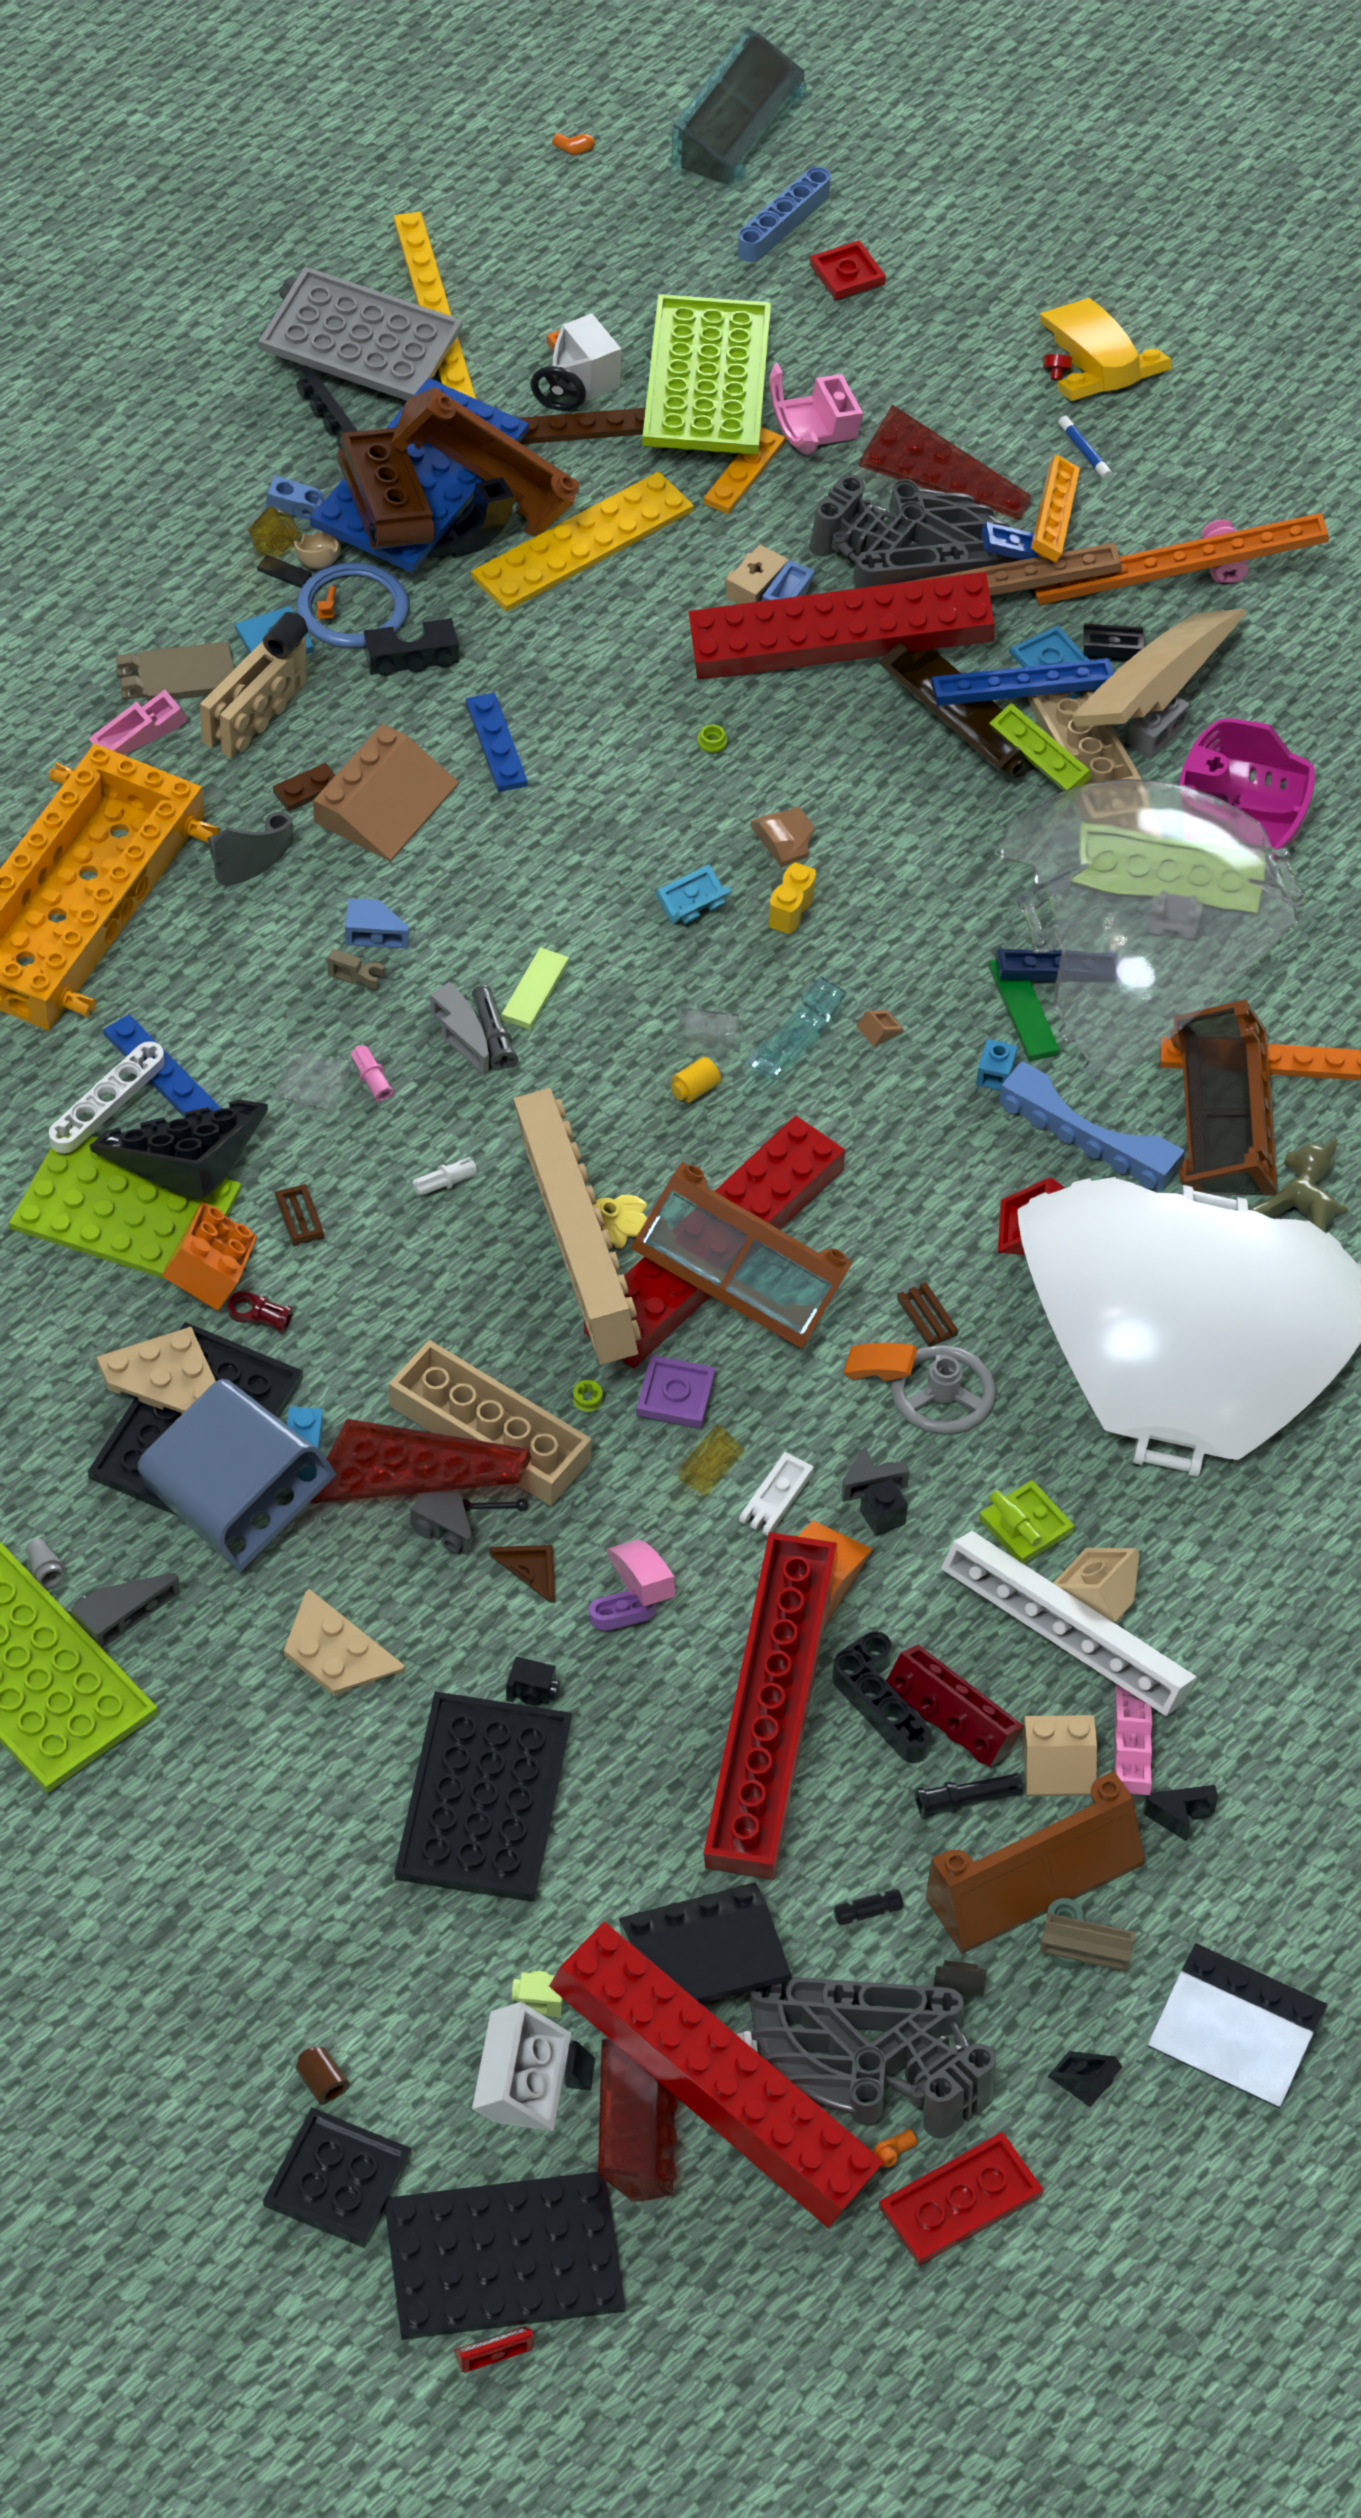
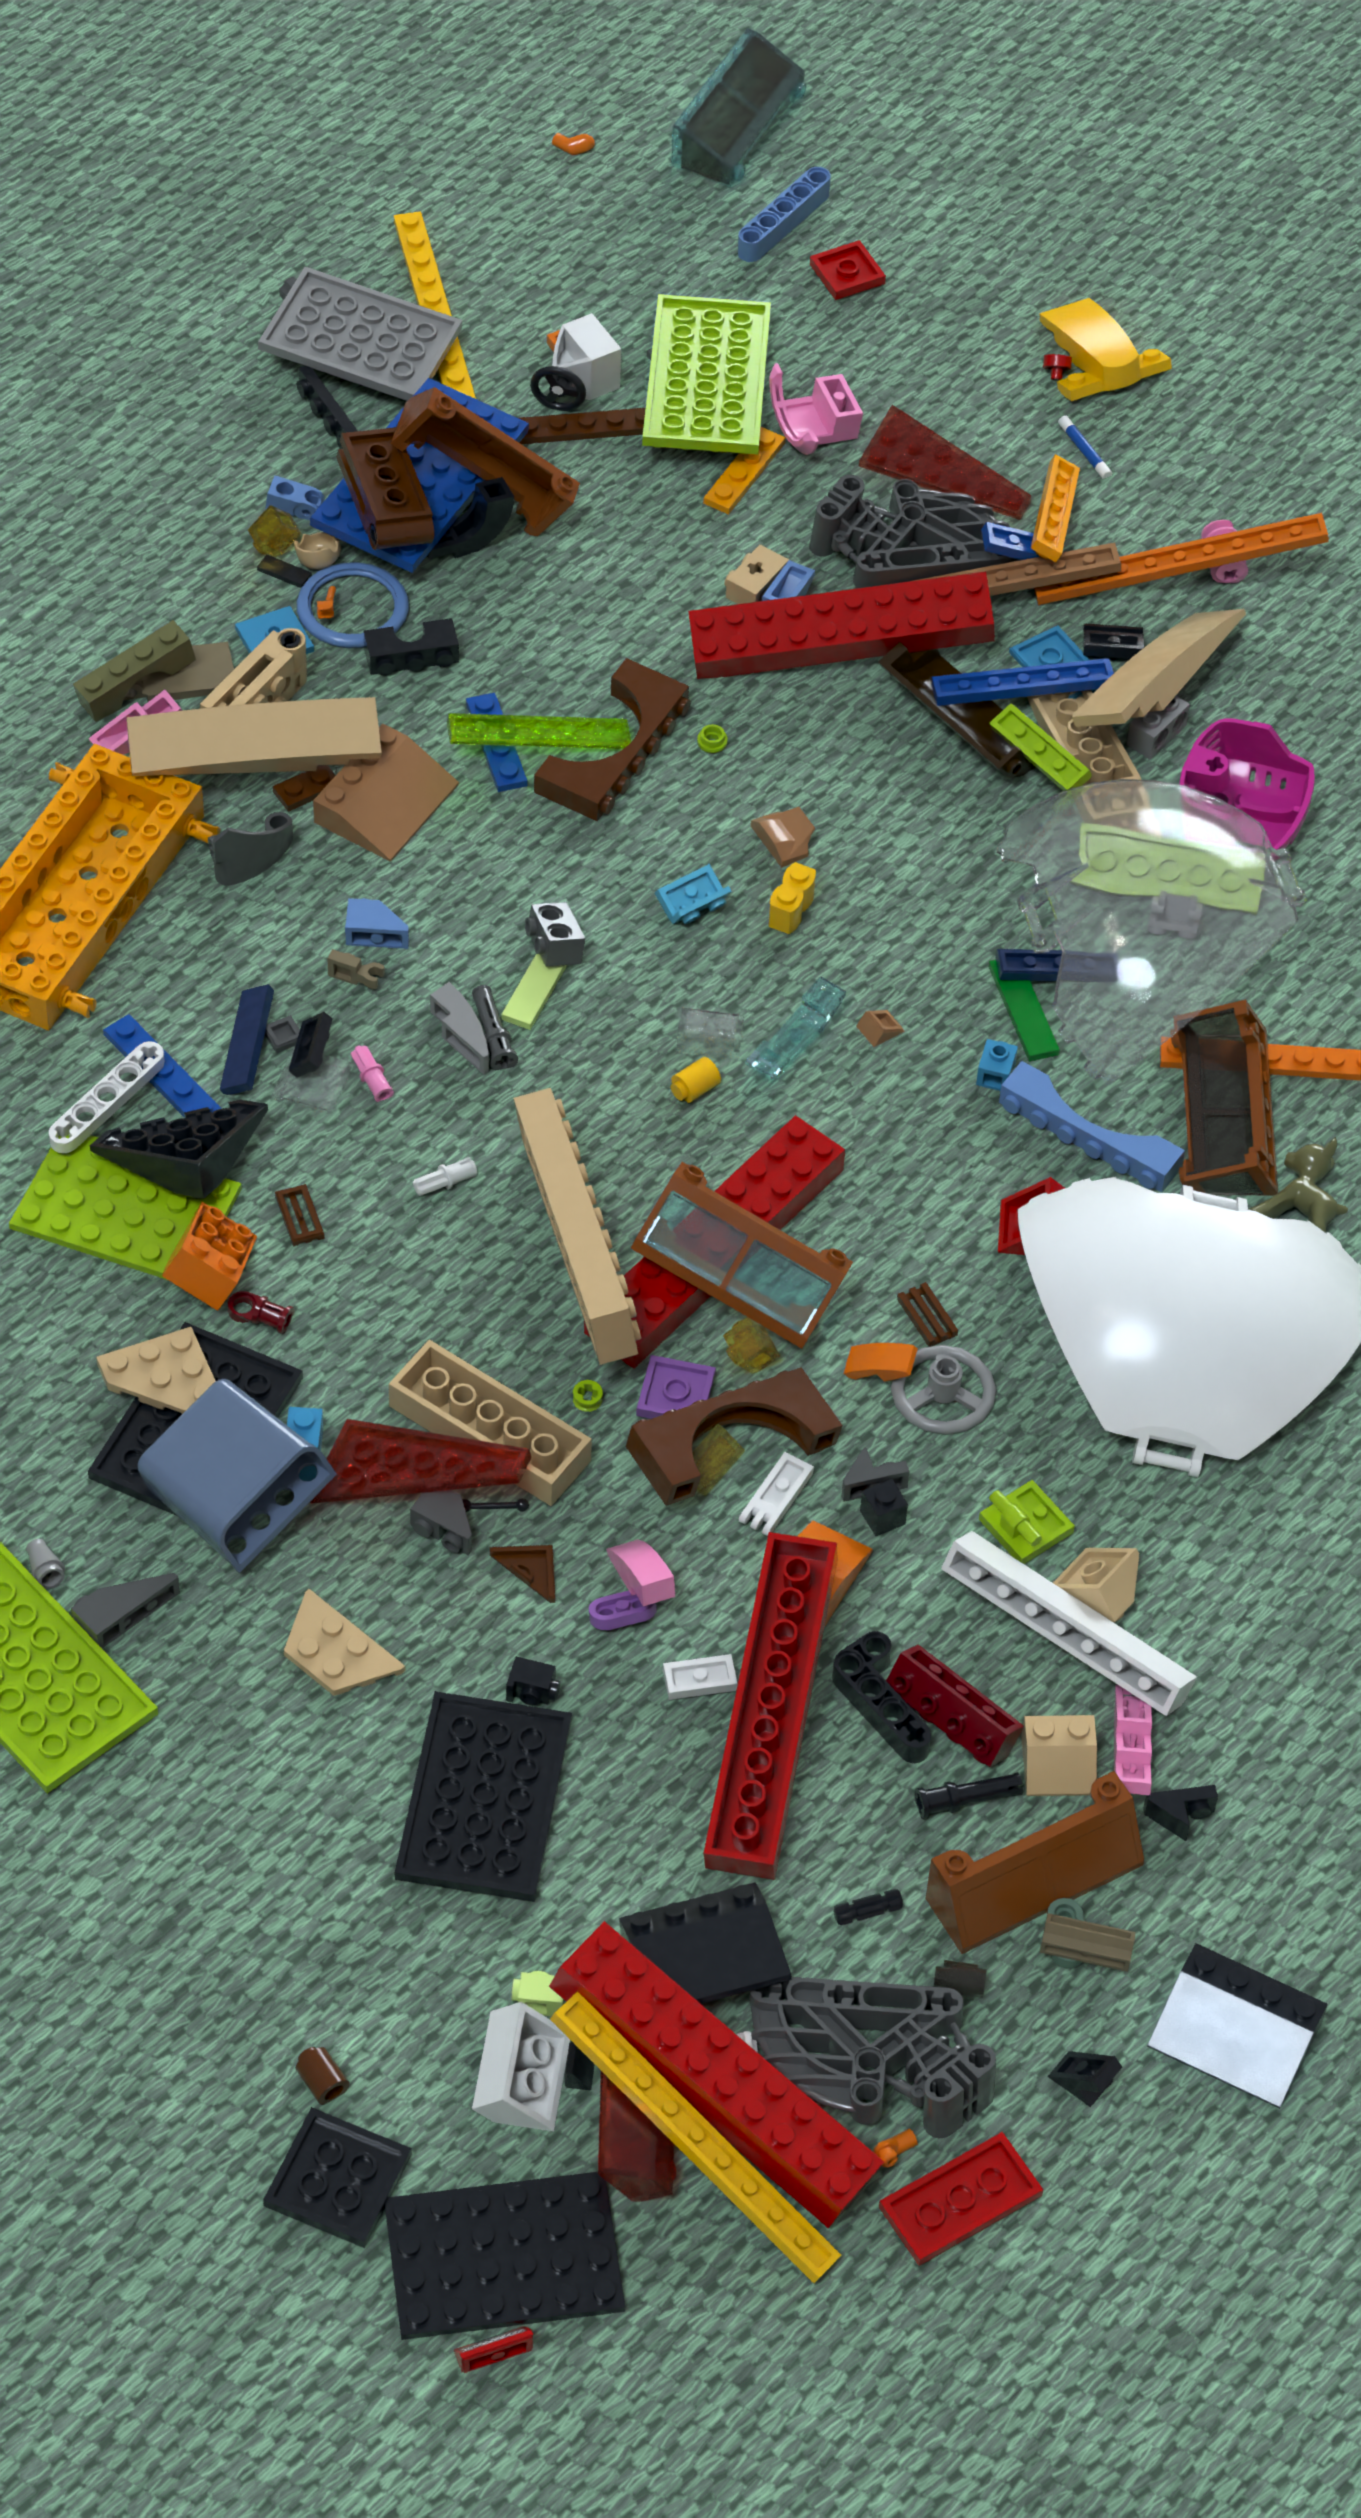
black brick [263,612,308,659] -> none
yellow plate [471,471,694,612] -> none
light yellow plate [593,1195,647,1249] -> none
none -> olive arch [73,620,196,722]
none -> tan slope [126,697,382,776]
none -> dark blue tile [220,984,274,1095]
none -> dark grey tile [265,1015,300,1053]
none -> black plate [288,1012,333,1078]
none -> clear neon green plate [447,713,631,749]
none -> dark grey brick [525,902,585,966]
none -> reddish brown arch [534,658,691,821]
none -> yellow plate [550,1991,841,2283]
none -> reddish brown arch [625,1367,843,1506]
none -> white plate [663,1654,738,1700]
none -> clear yellow brick [723,1317,780,1374]

